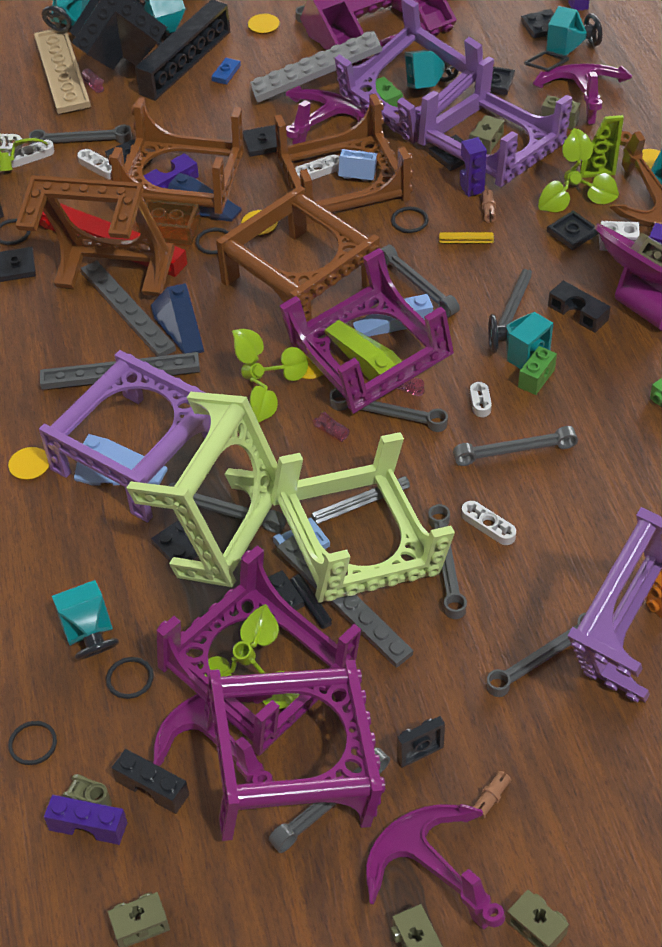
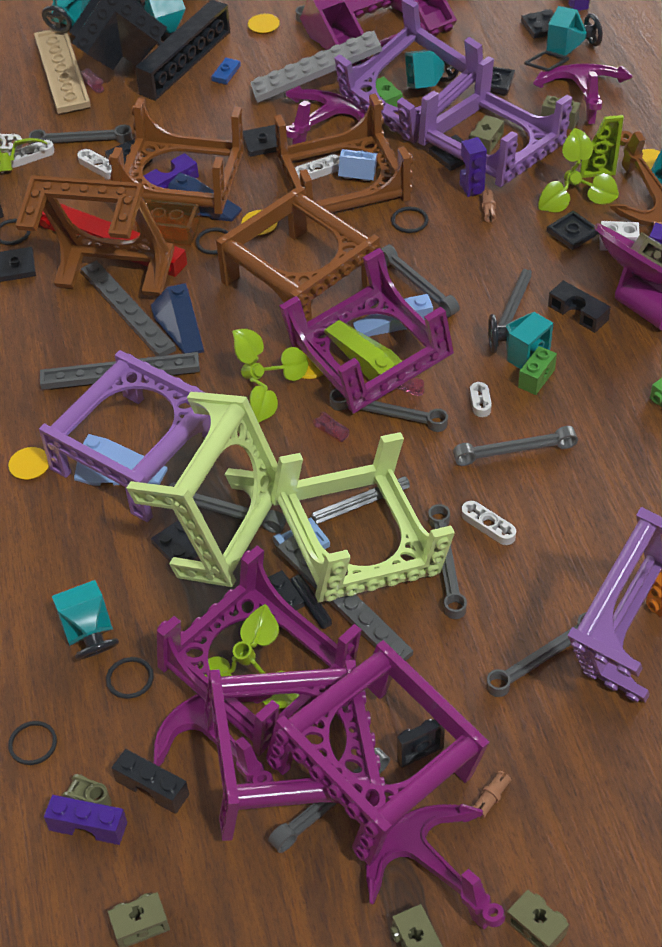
yellow axle [439,232,494,243] -> none
none -> magenta arch [266,640,489,866]

